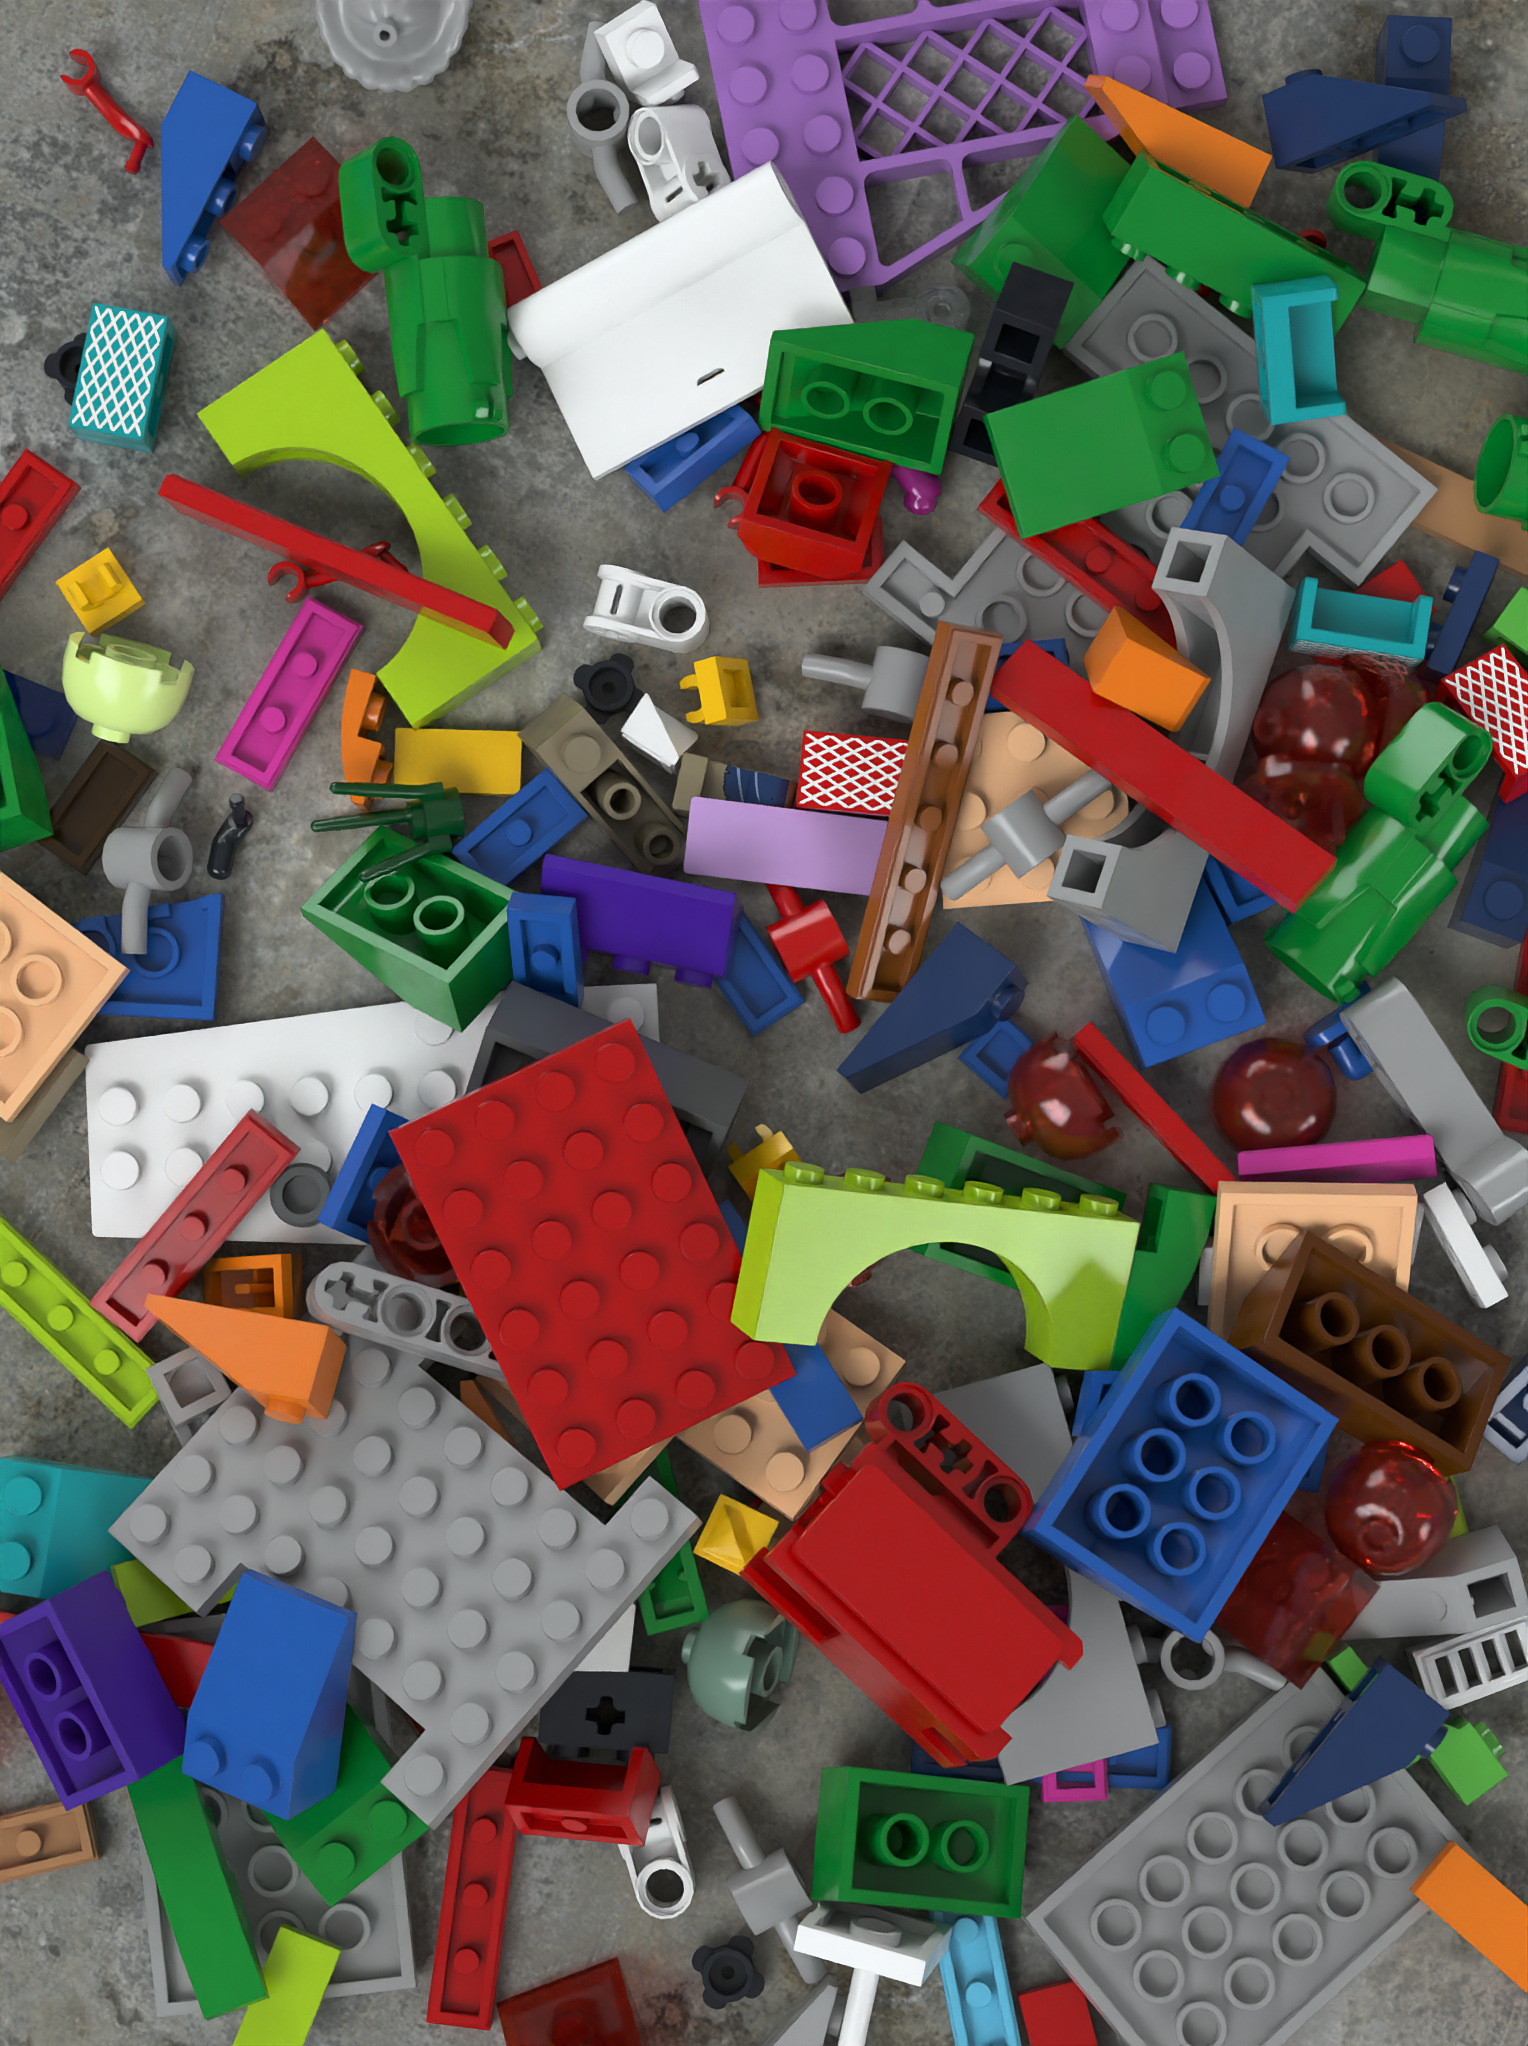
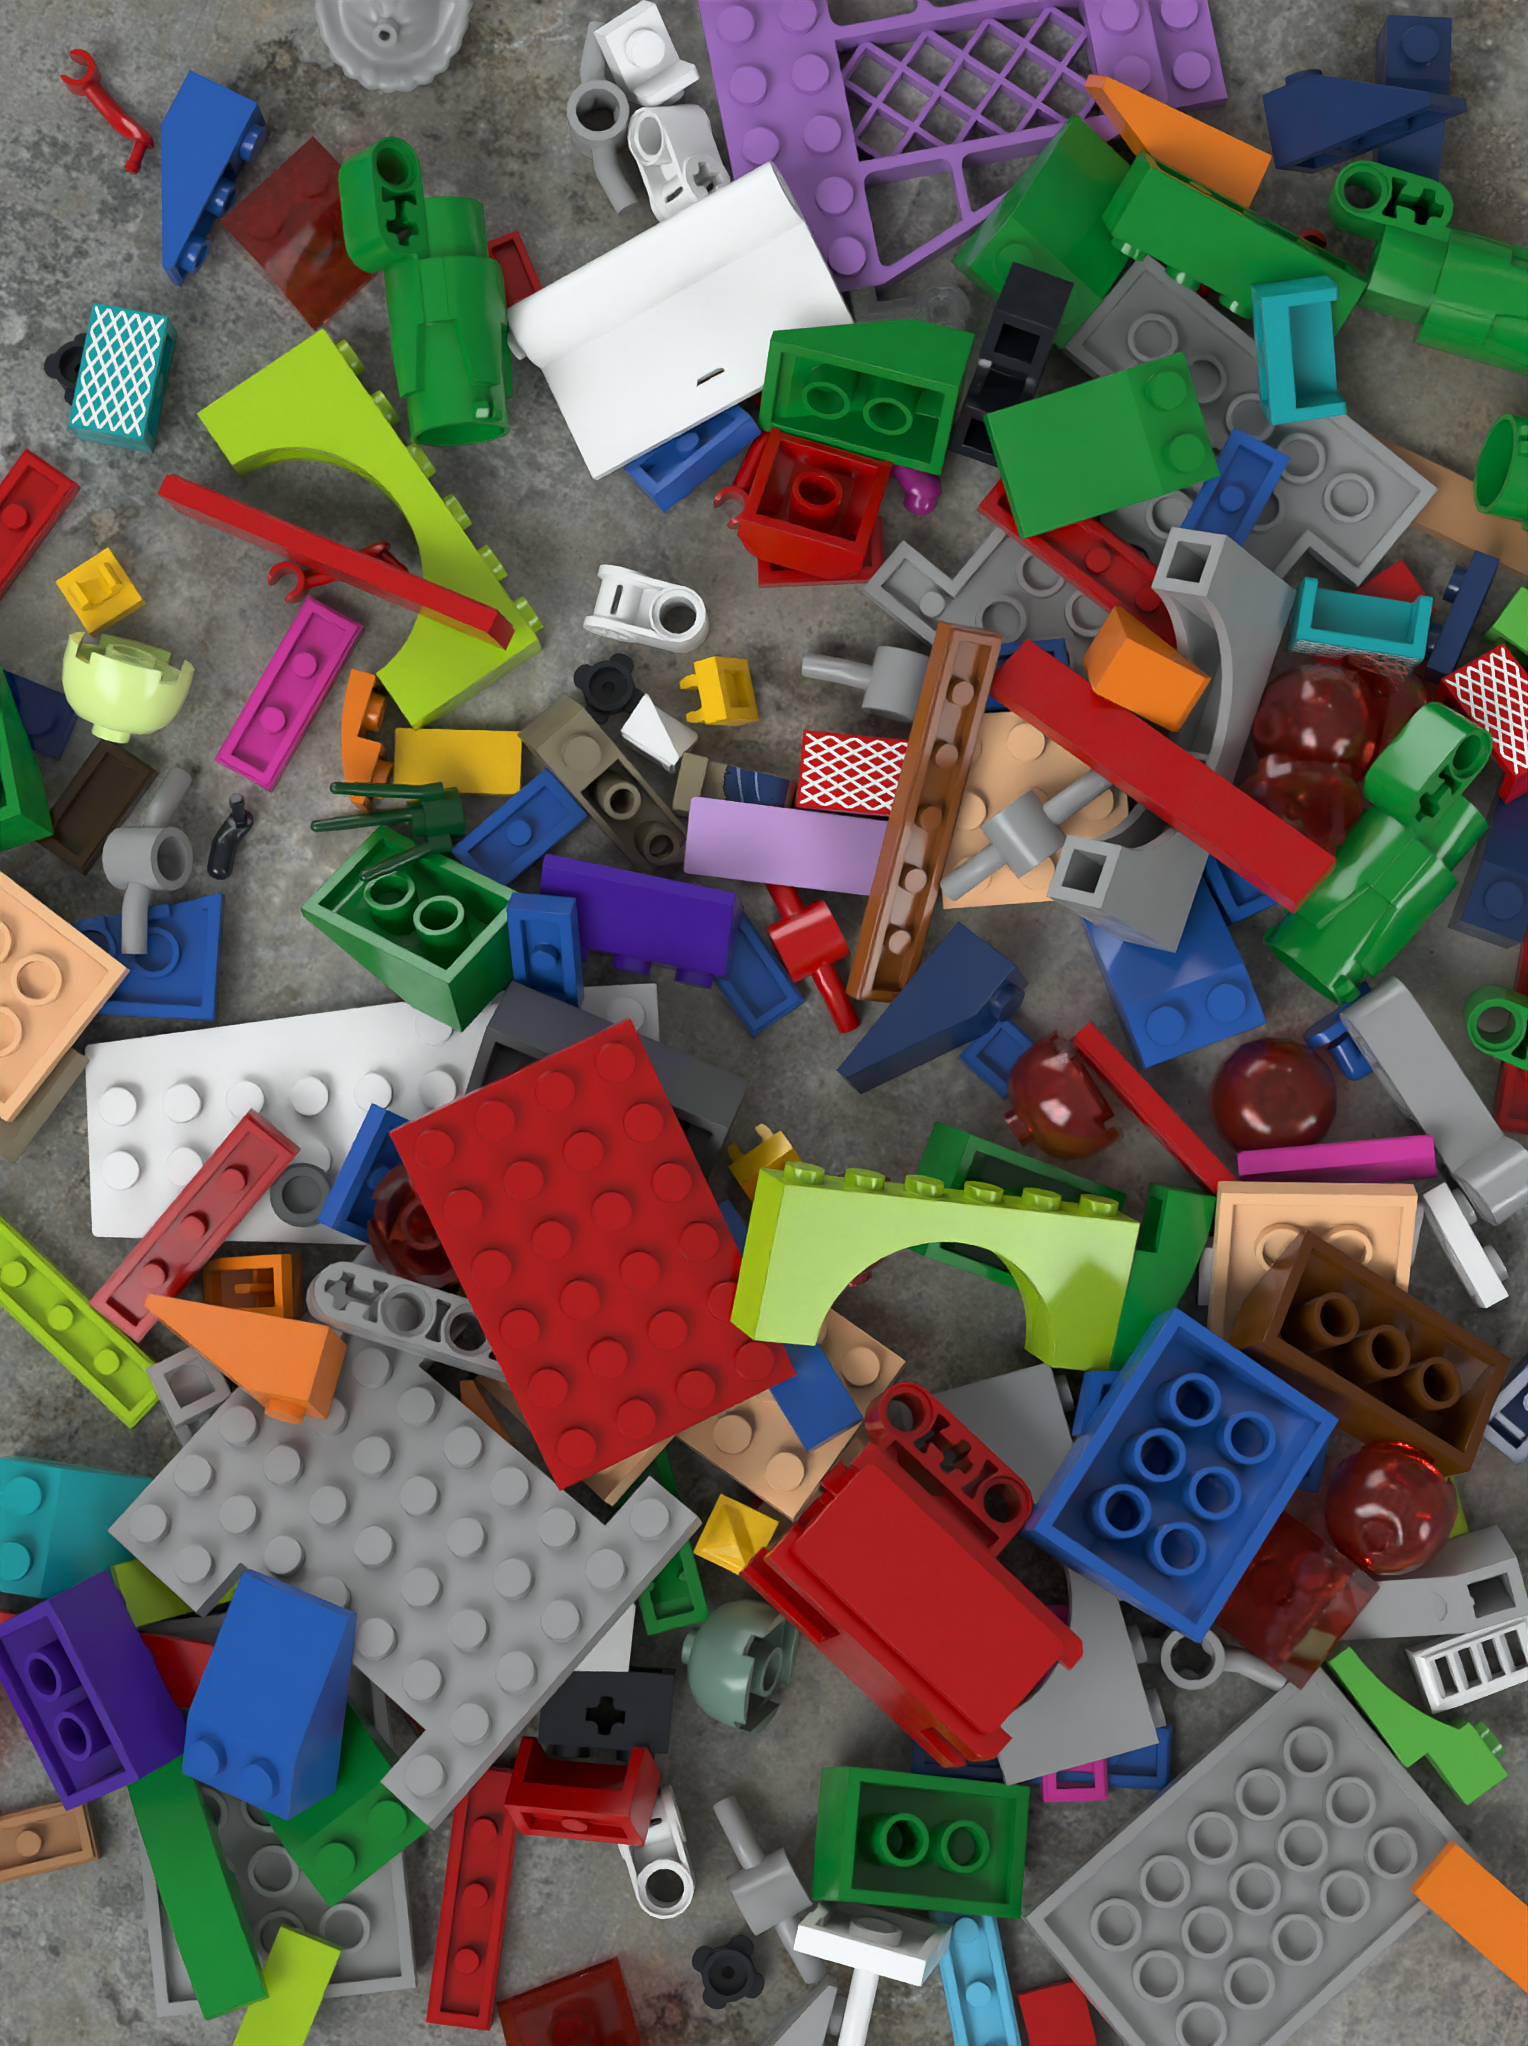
dark blue slope [1257,1655,1451,1827] -> none

